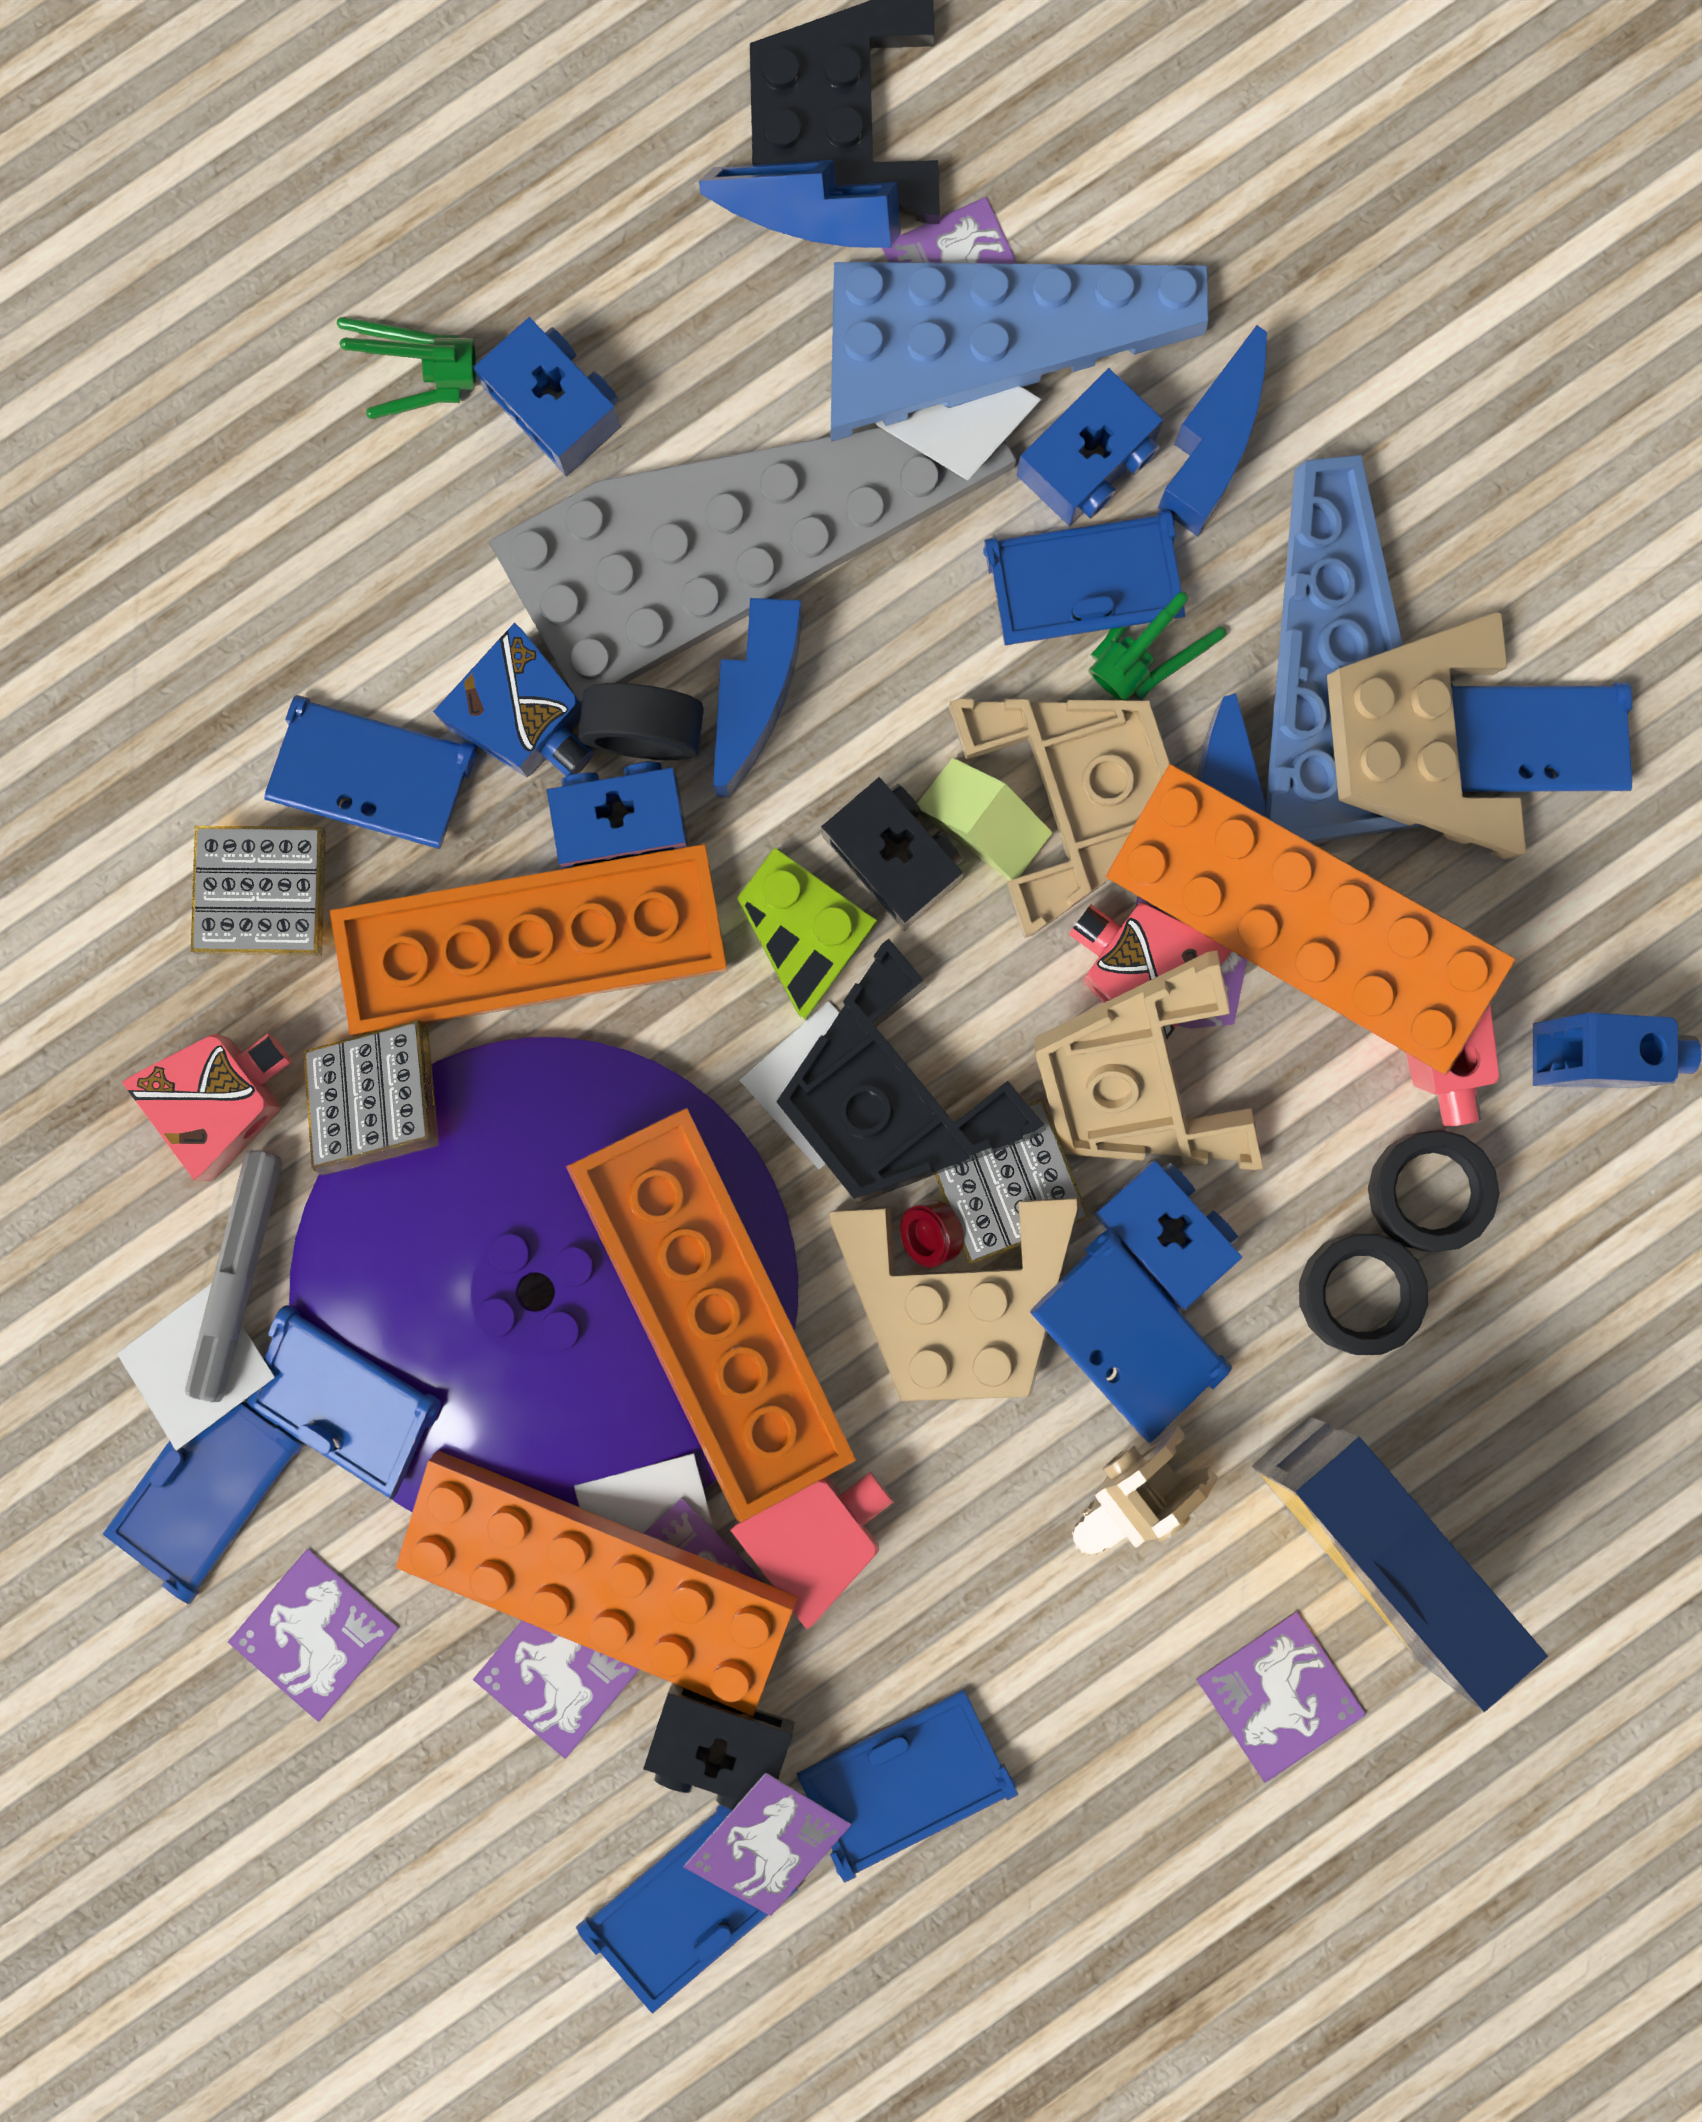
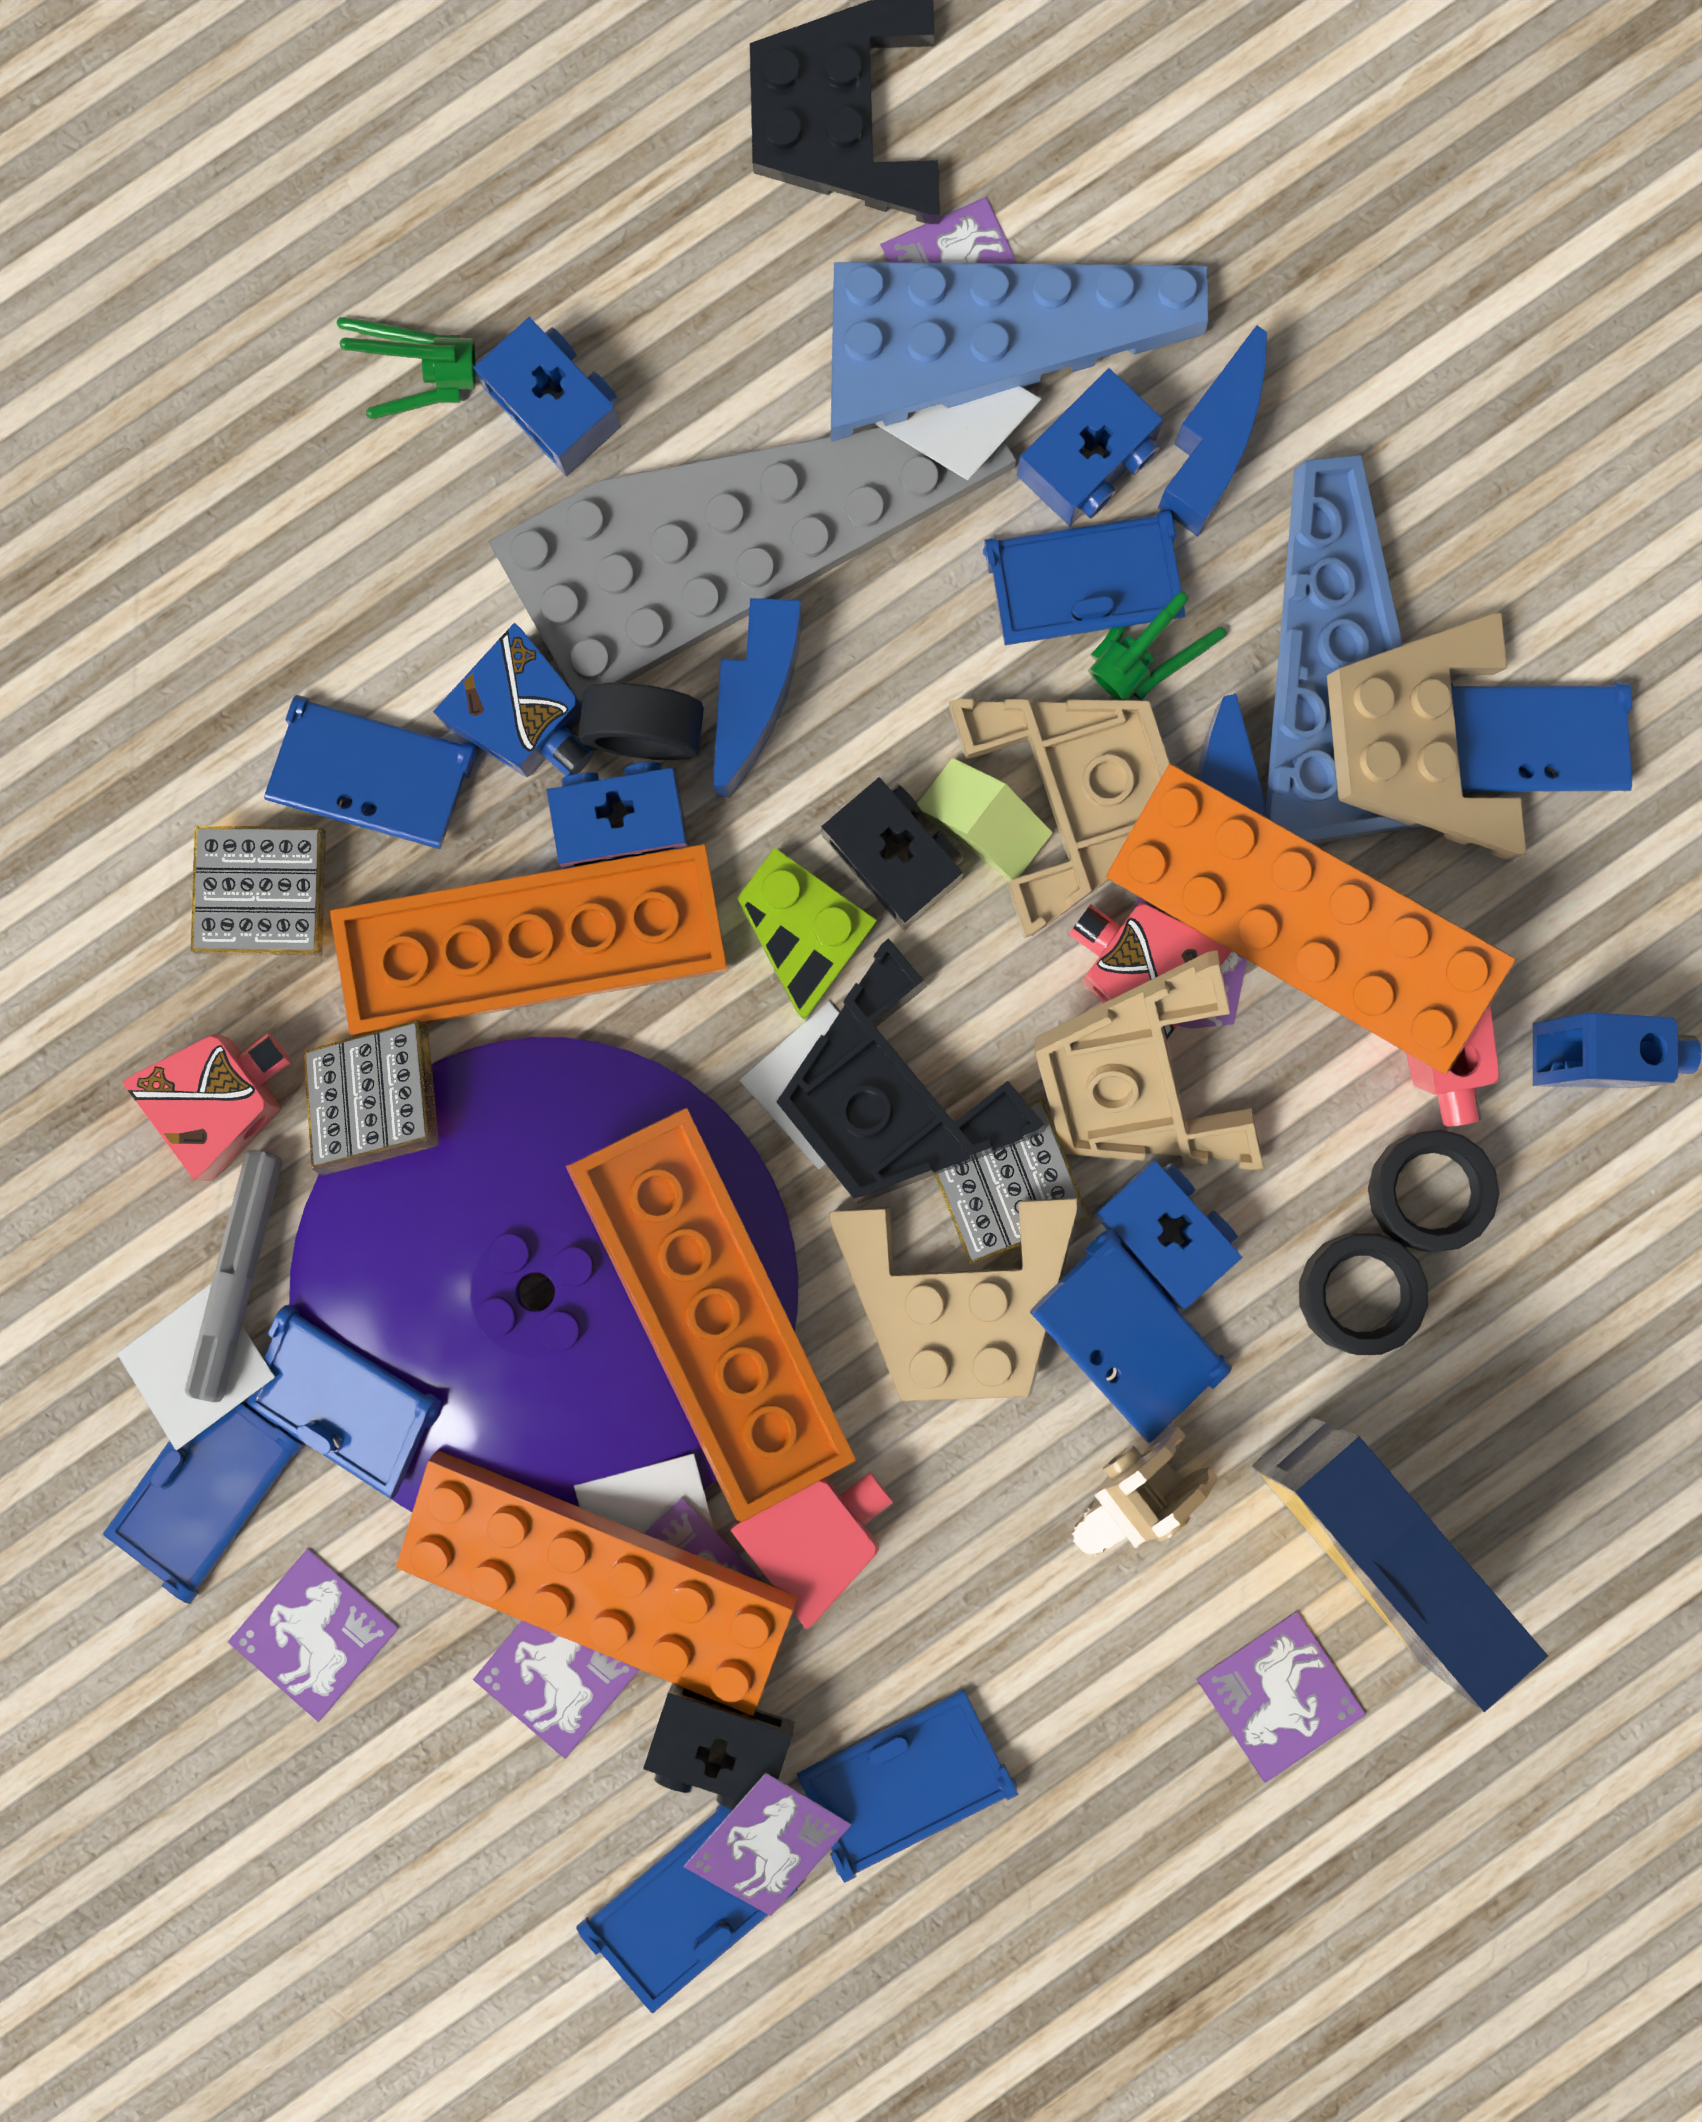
blue slope [699,160,901,248] -> none
dark red tile [900,1200,963,1268] -> none

